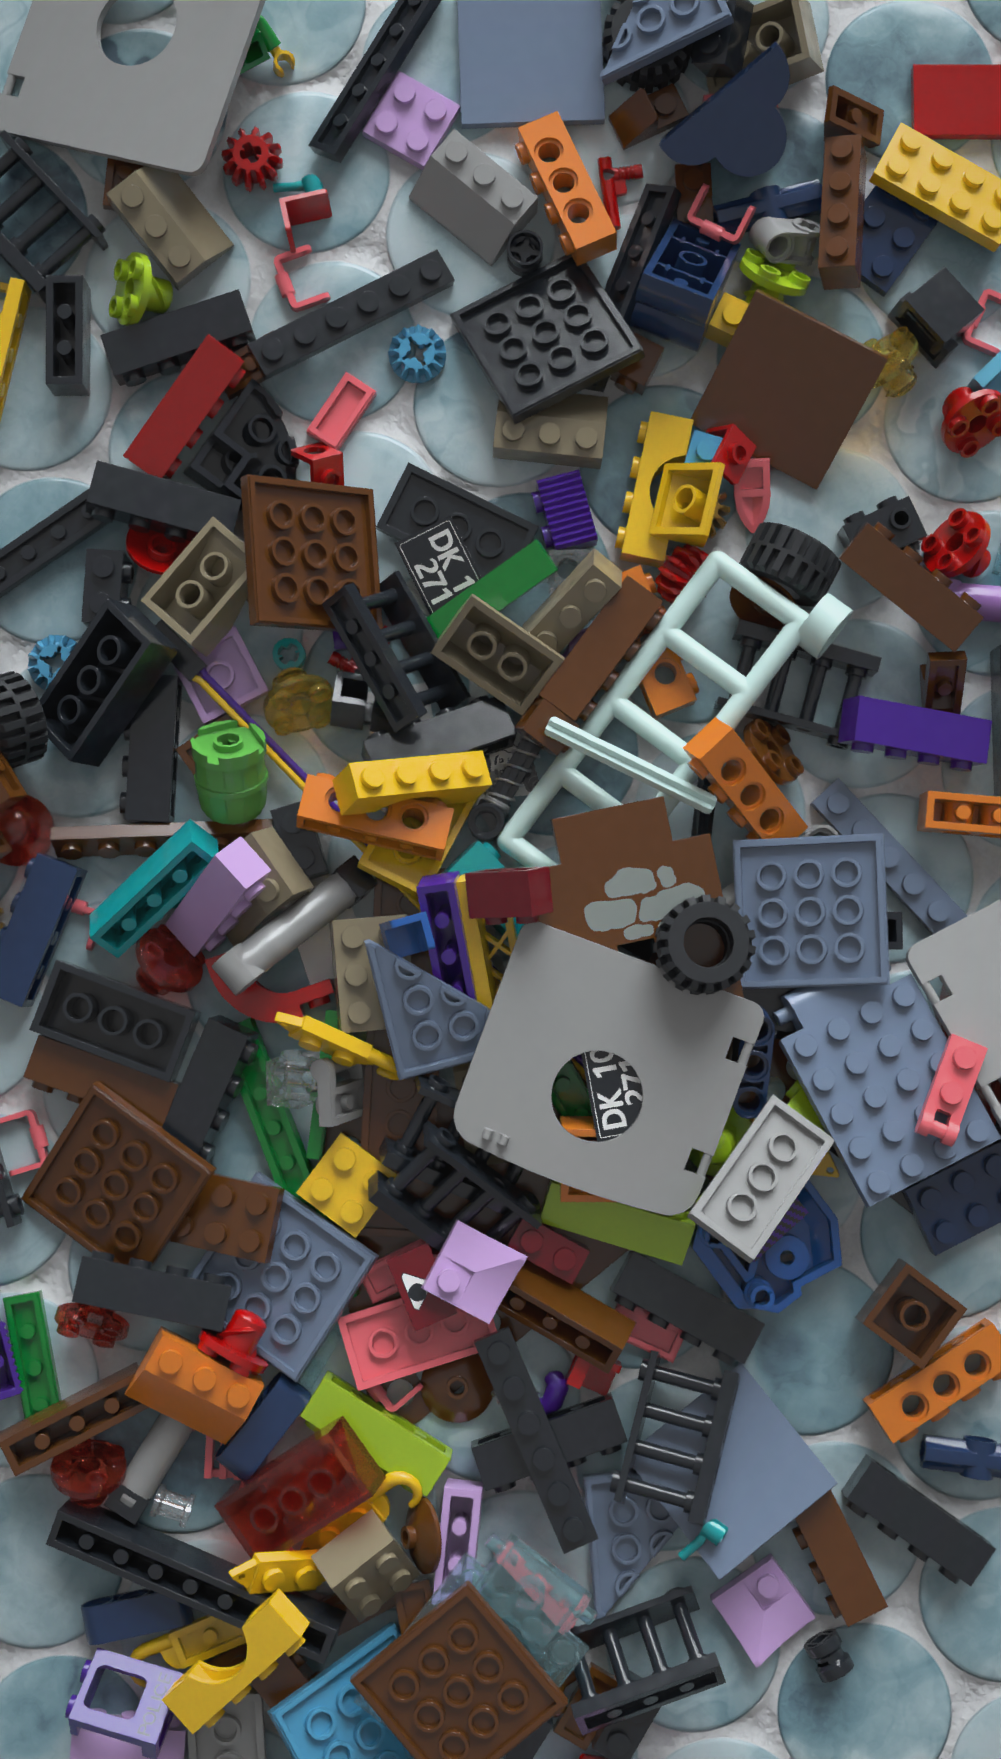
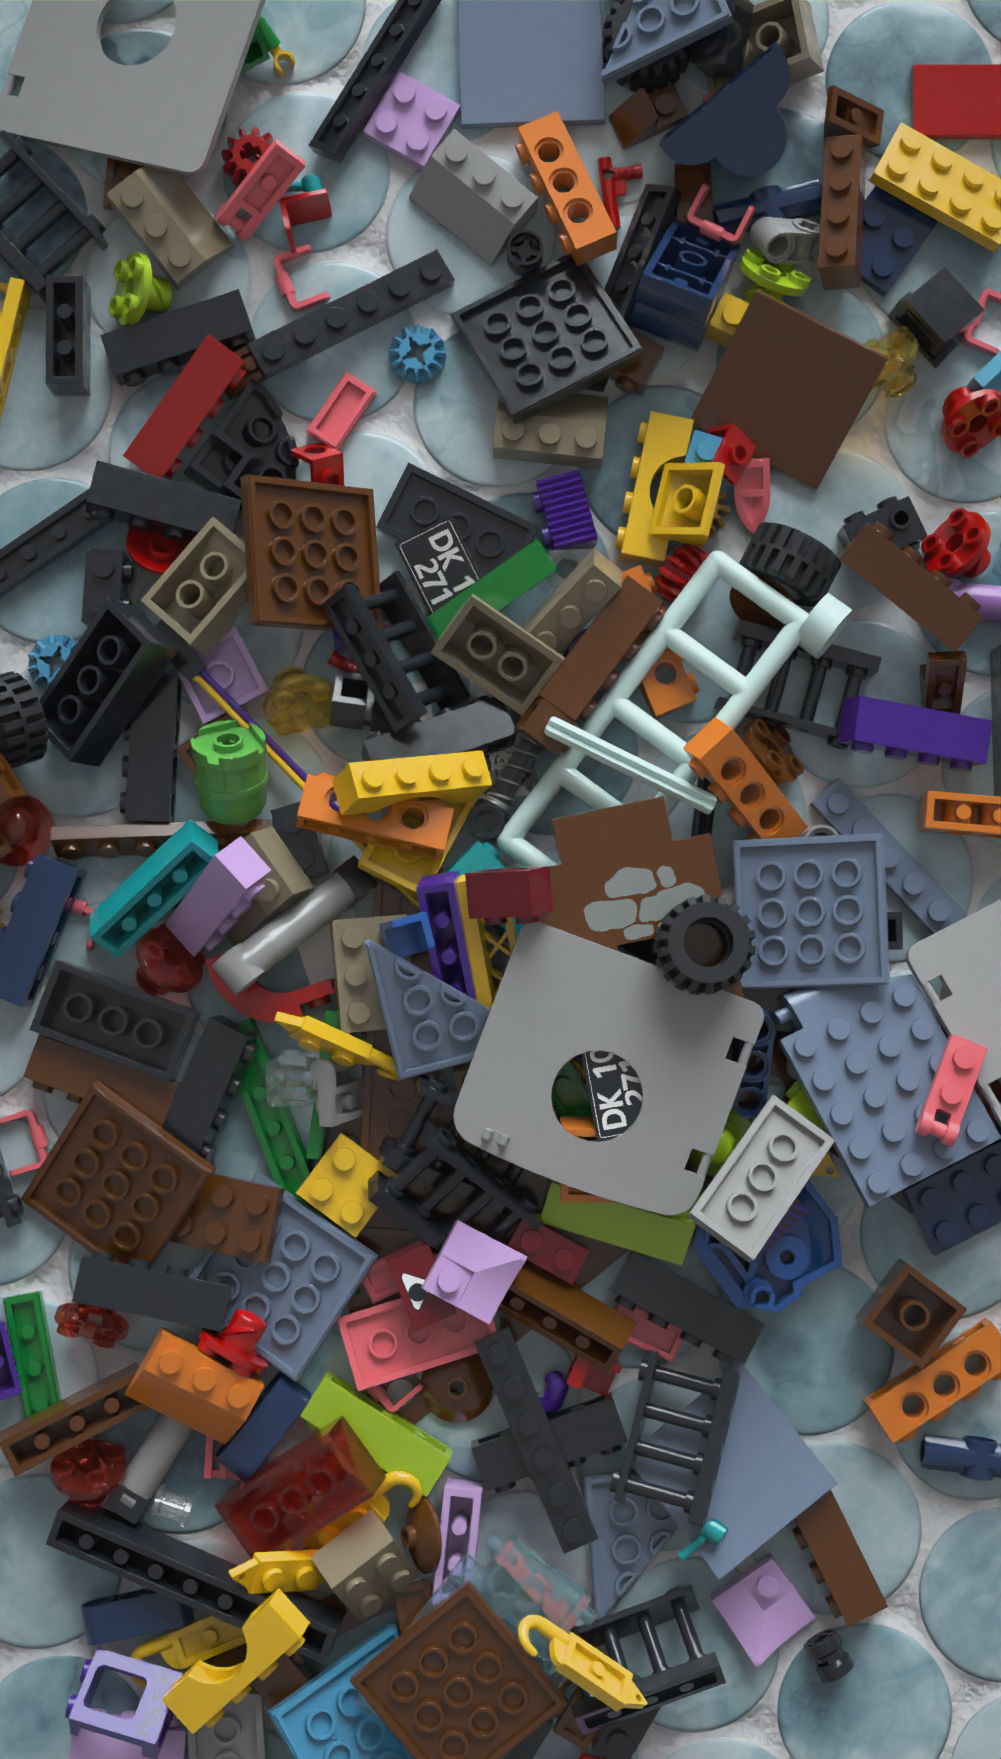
teal bush [272,637,306,673] -> none
black brick [841,1454,996,1586] -> none
none -> coral plate [214,139,306,241]
none -> yellow plate [518,1615,648,1712]

